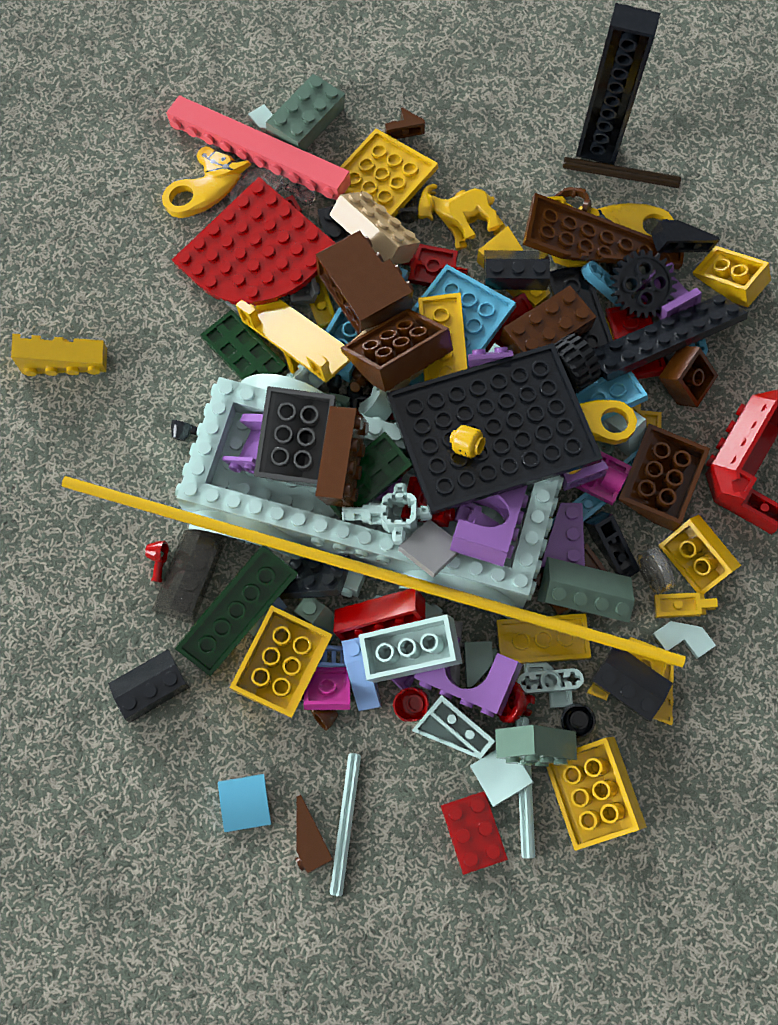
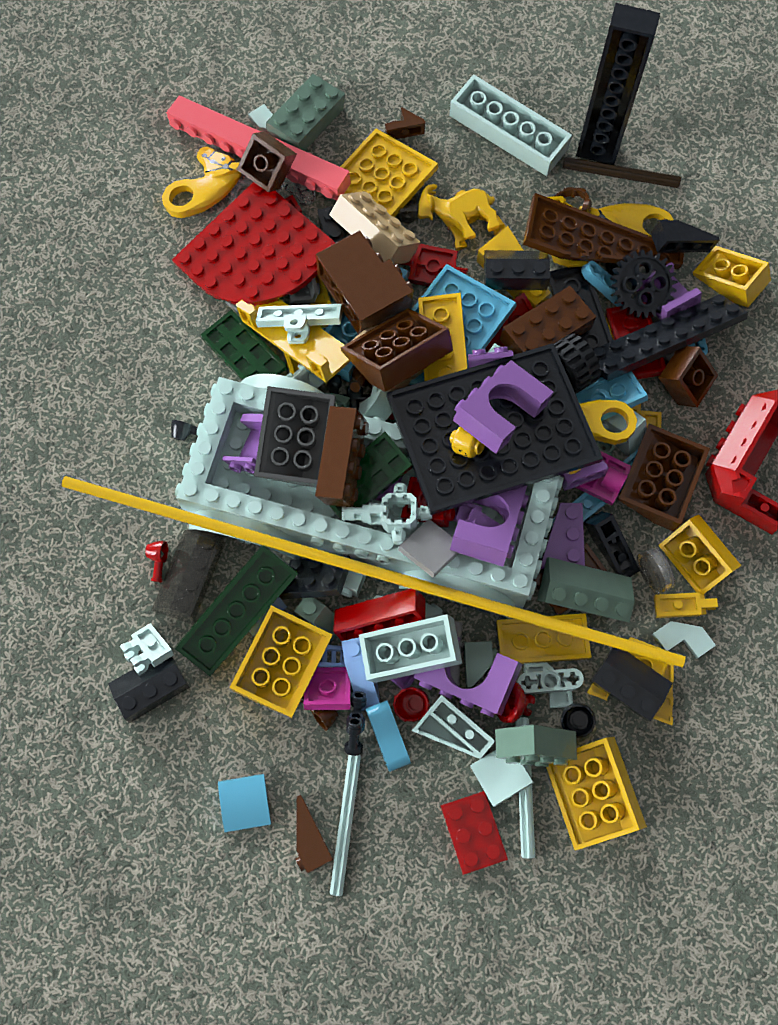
yellow wedge [11,334,107,376] -> none
none -> light aqua plate [120,623,174,676]
none -> reddish brown brick [236,131,297,192]
none -> light aqua plate [256,304,343,344]
none -> black piece [344,691,367,756]
none -> medium azure beam [365,700,411,772]
none -> light aqua brick [449,74,572,176]
none -> medium lavender arch [453,360,554,454]

